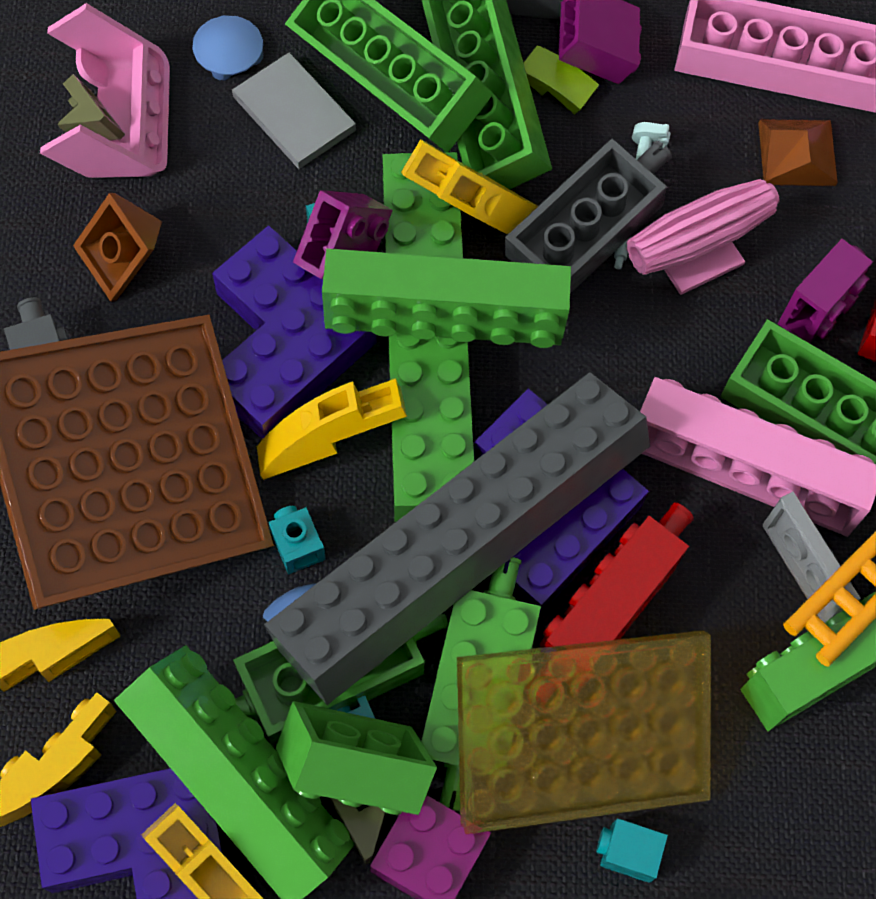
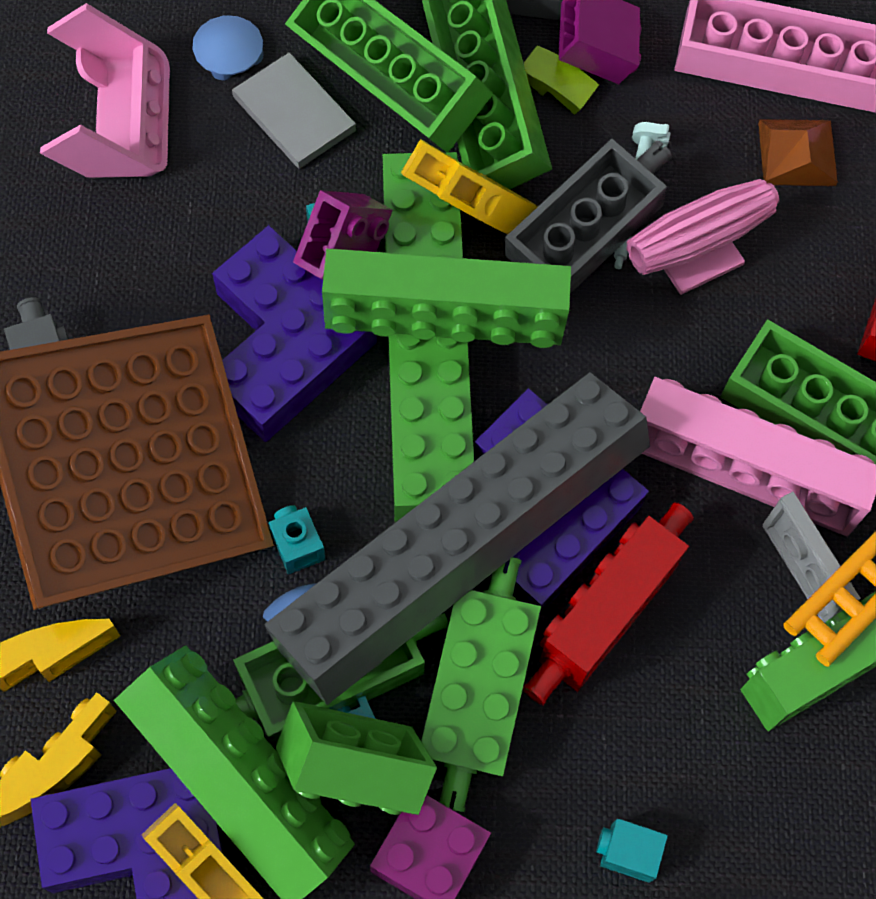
olive slope [58,74,125,141] -> none
dark orange slope [73,193,162,302] -> none
yellow slope [257,378,407,480] -> none
olive slope [329,798,387,865] -> none
clear yellow plate [457,631,711,834] -> none
magenta brick [778,239,873,344] -> none

